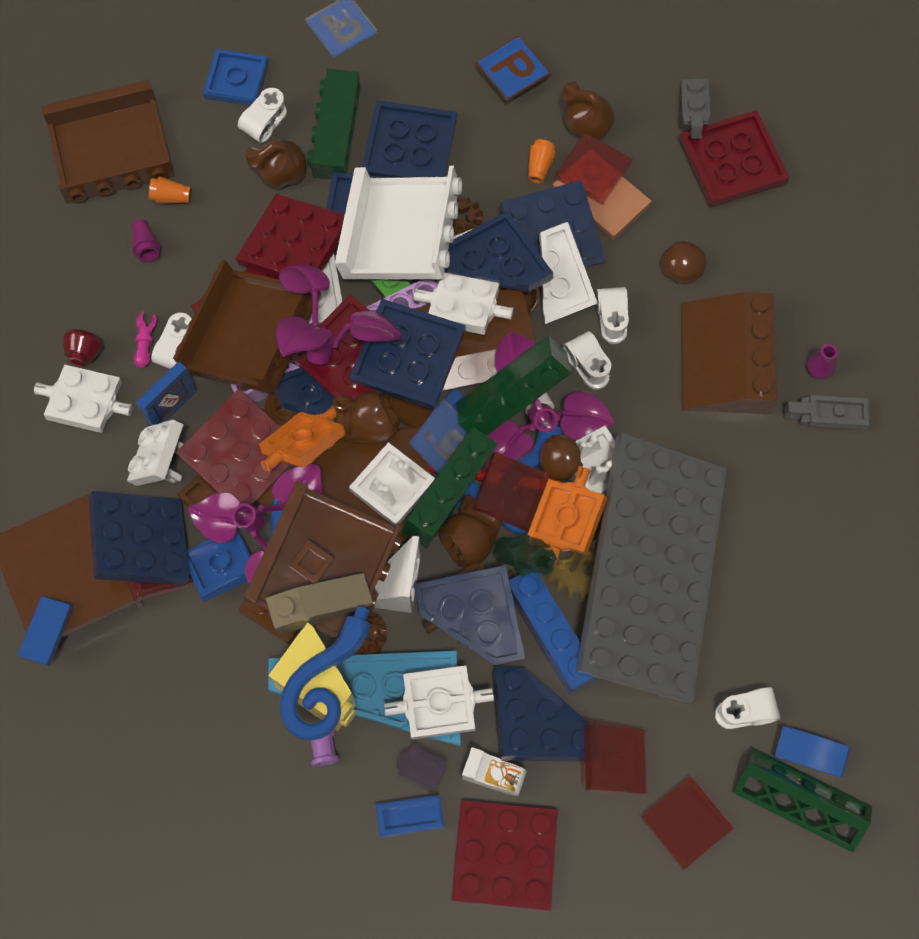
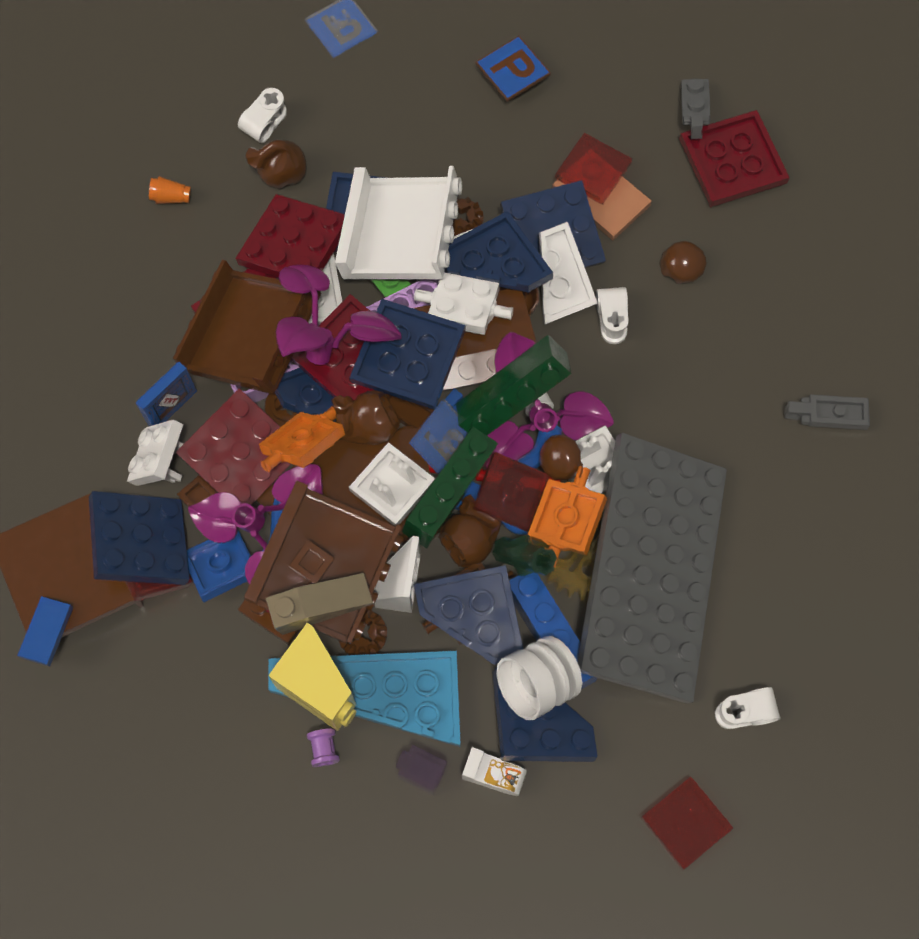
white plate [34,365,133,433] -> none
reddish brown panel [41,80,175,203] -> none
dark red cone [63,329,103,366] -> none
magenta cone [131,219,161,262] -> none
dark pink piece [134,311,157,368] -> none
white piece [152,312,192,369] -> none
blue tile [203,48,269,106] -> none
blue plant [280,606,371,741] -> none
dark green brick [307,69,361,179] -> none
dark blue plate [362,100,457,178] -> none
blue tile [376,795,444,838] -> none
white plate [384,665,494,740] -> none
dark red plate [452,800,558,911] -> none
orange cone [527,139,557,183] -> none
reddish brown piece [563,82,615,143] -> none
white piece [563,331,611,390] -> none
clear red tile [584,724,647,795] -> none
reddish brown slope [681,292,777,414] -> none
dark green fence [733,748,872,853] -> none
blue slope [775,726,851,778] -> none
magenta cone [807,344,838,379] -> none
none -> white wheel [496,636,582,720]

